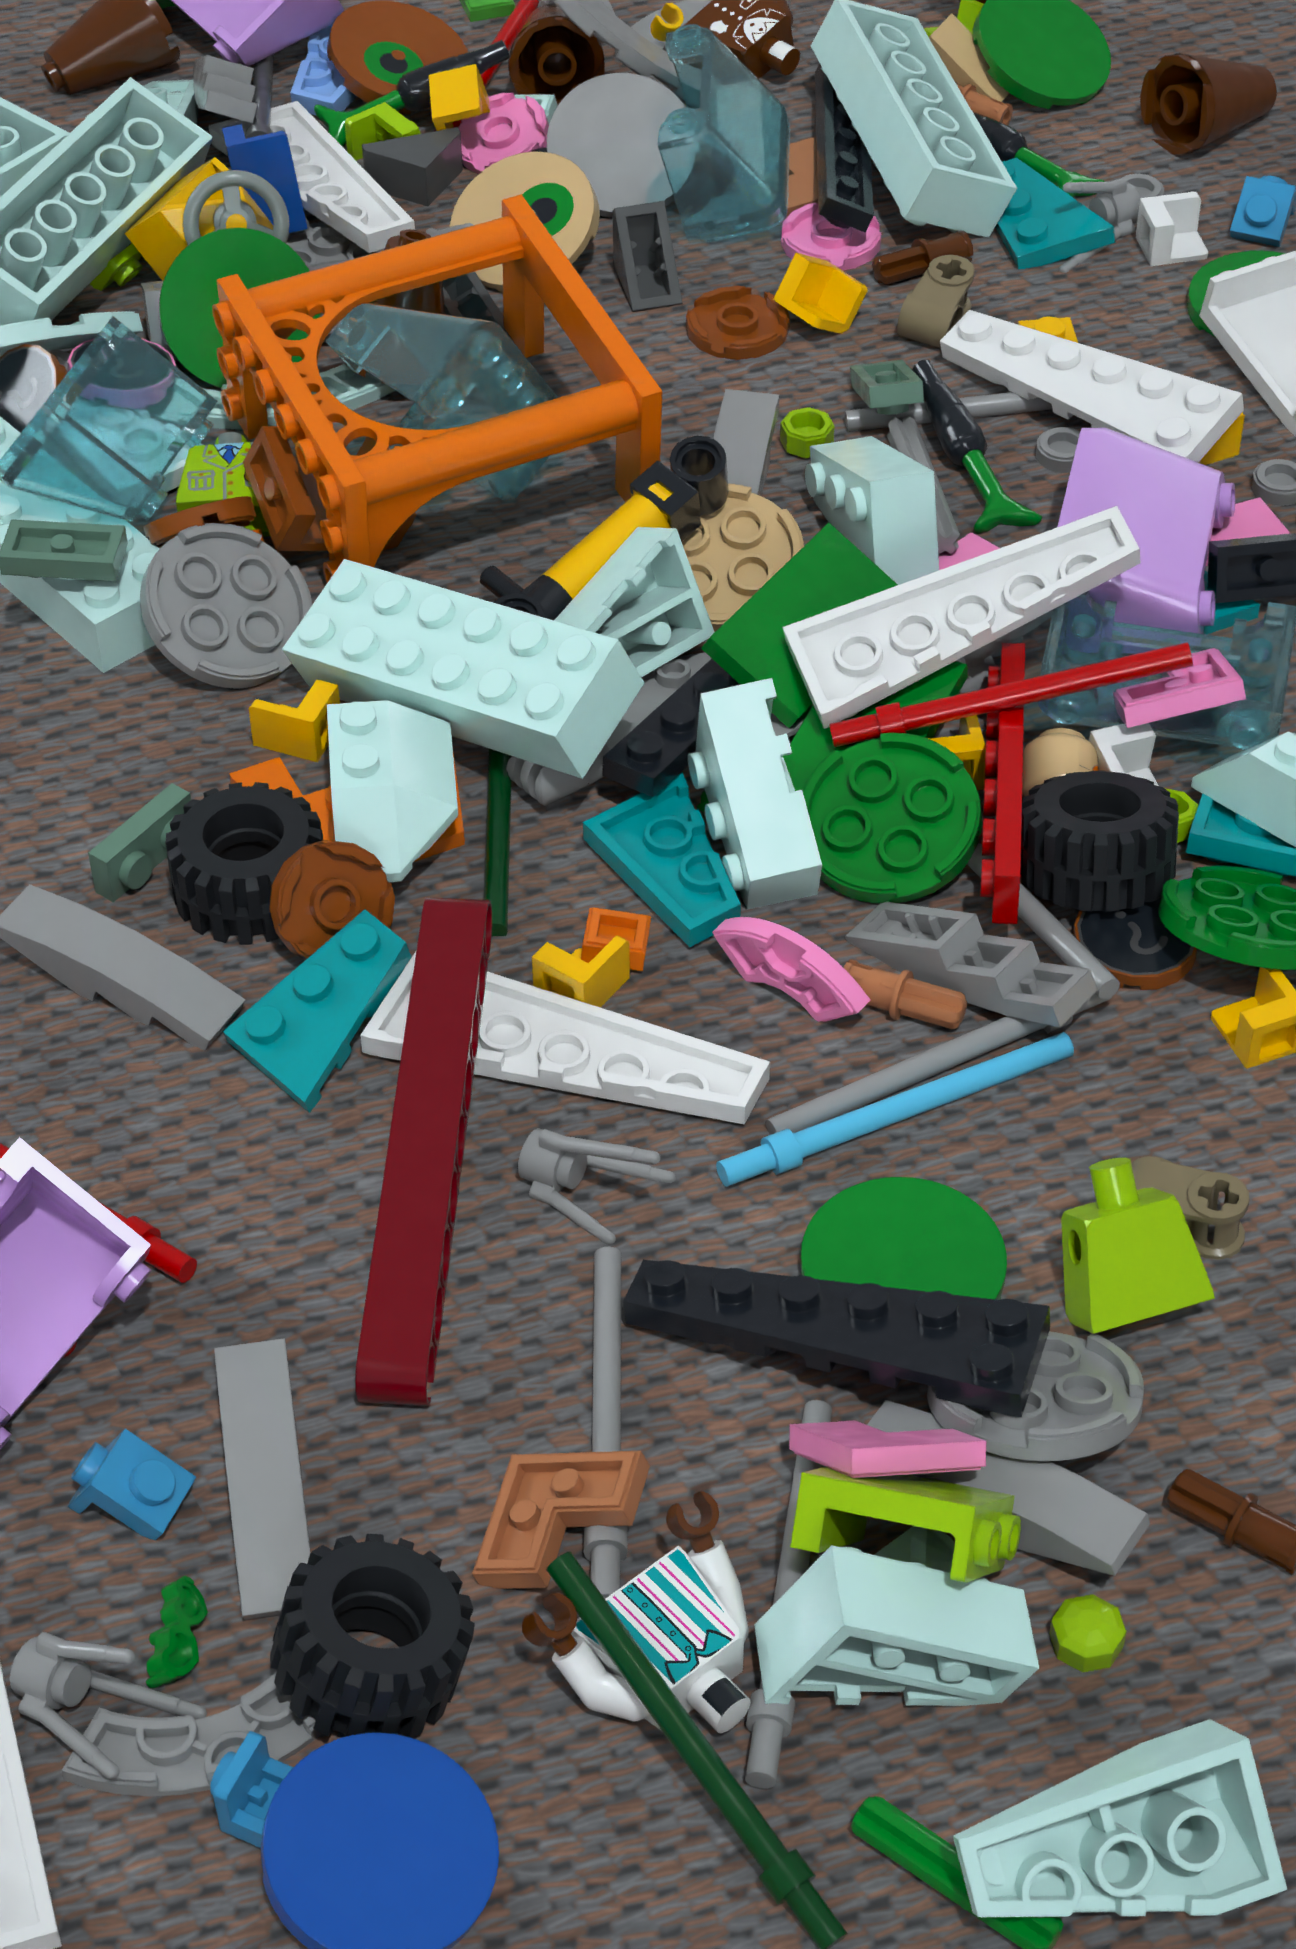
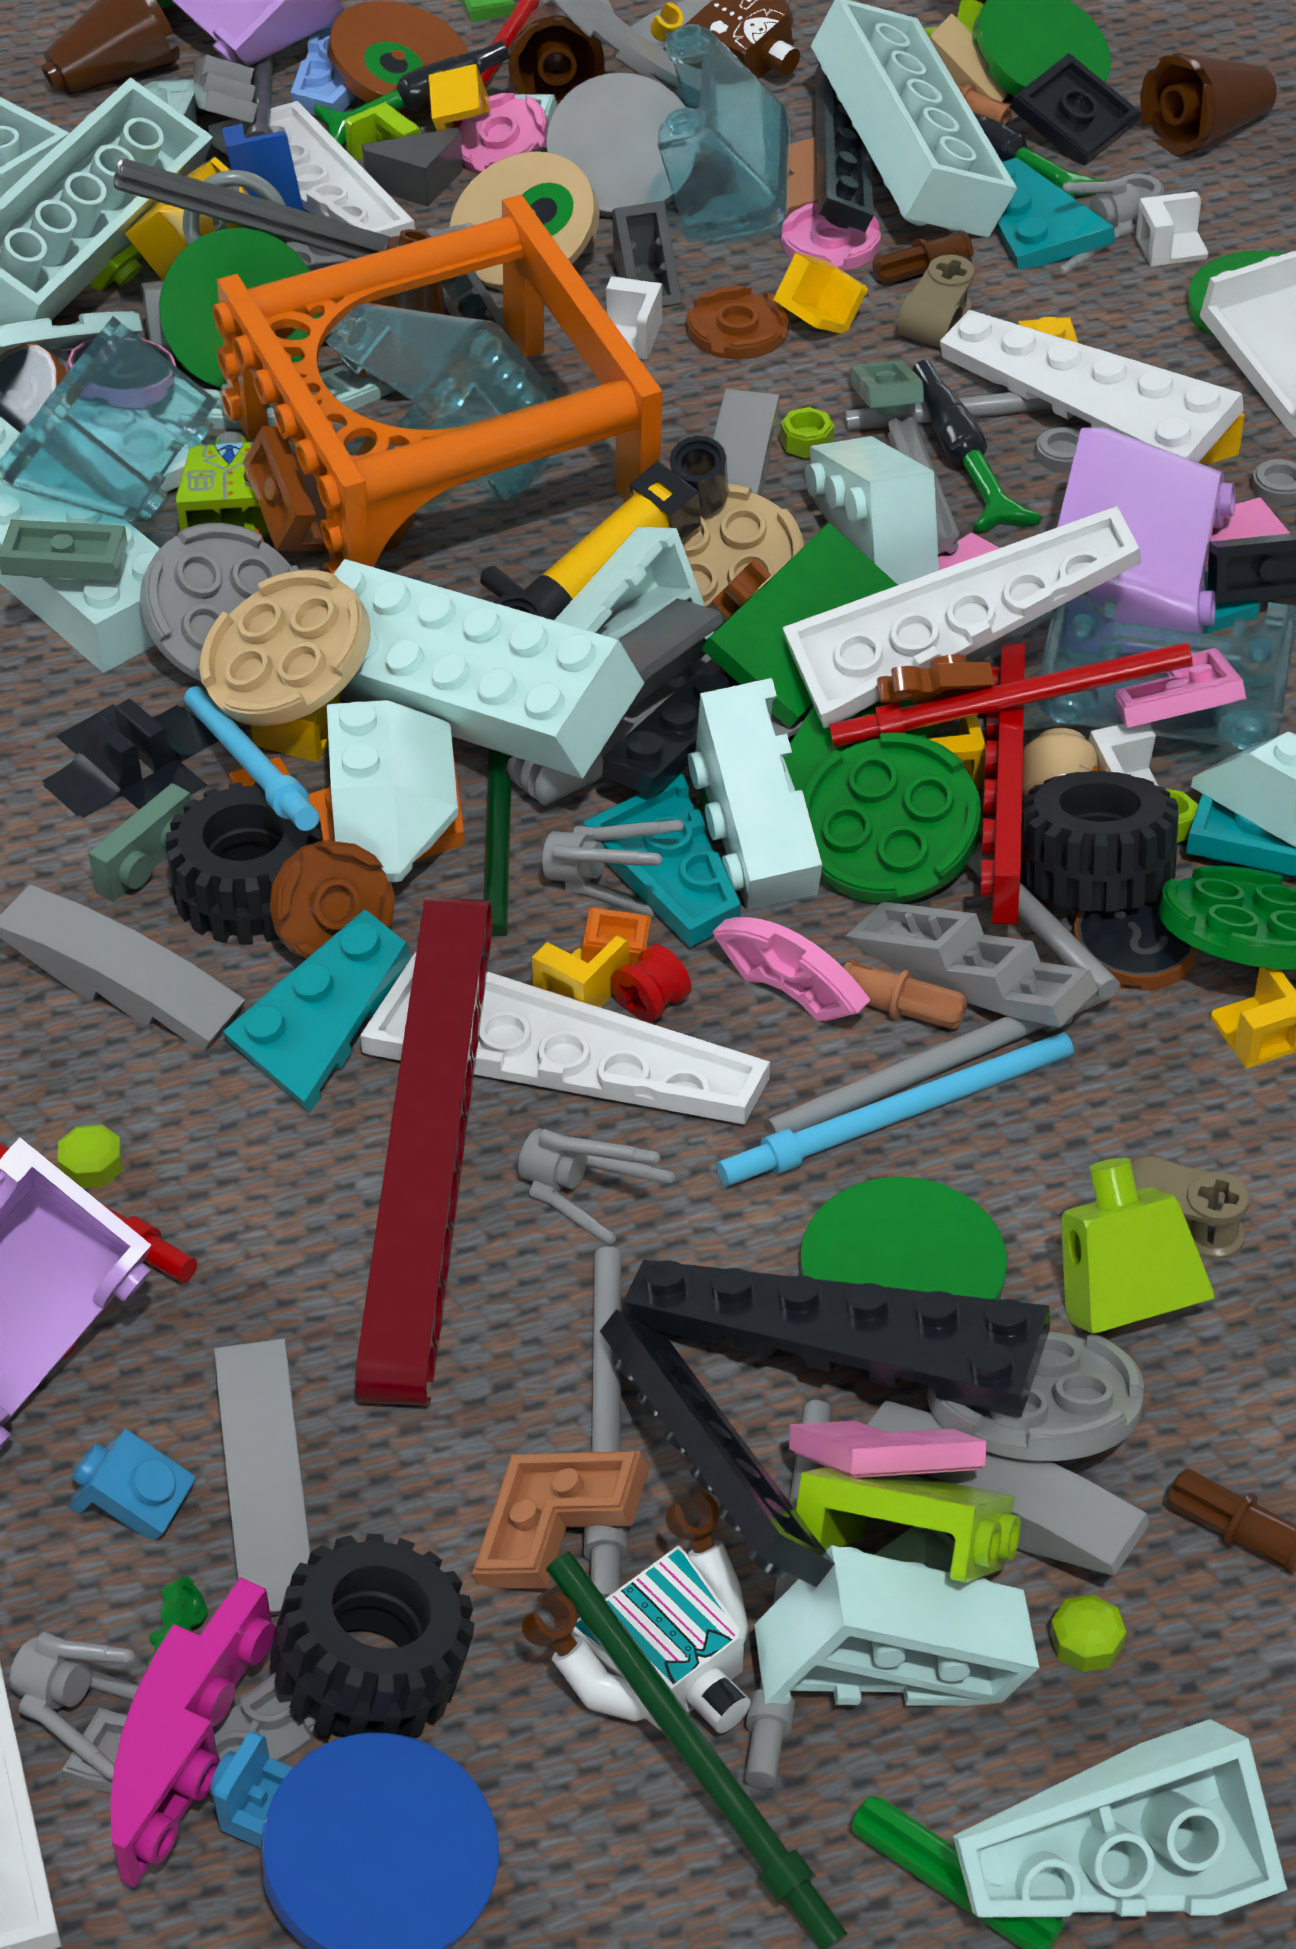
dark orange tile [143,496,257,548] -> none
dark azure bracket [1230,176,1296,247] -> none
none -> black piece [42,698,219,818]
none -> lime tile [57,1124,123,1189]
none -> dark pink slope [110,1577,275,1888]
none -> dark grey axle [113,158,391,259]
none -> medium azure bar [184,686,319,831]
none -> tan tile [199,570,371,726]
none -> light grey plant [542,820,684,916]
none -> black plate [600,1309,835,1588]
none -> white panel [606,276,662,359]
none -> red wheel [611,944,691,1024]
none -> dark grey panel [619,598,724,712]
none -> dark orange plate [706,558,771,631]
none -> dark orange plate [877,654,994,704]
none -> black tile [1009,53,1141,166]

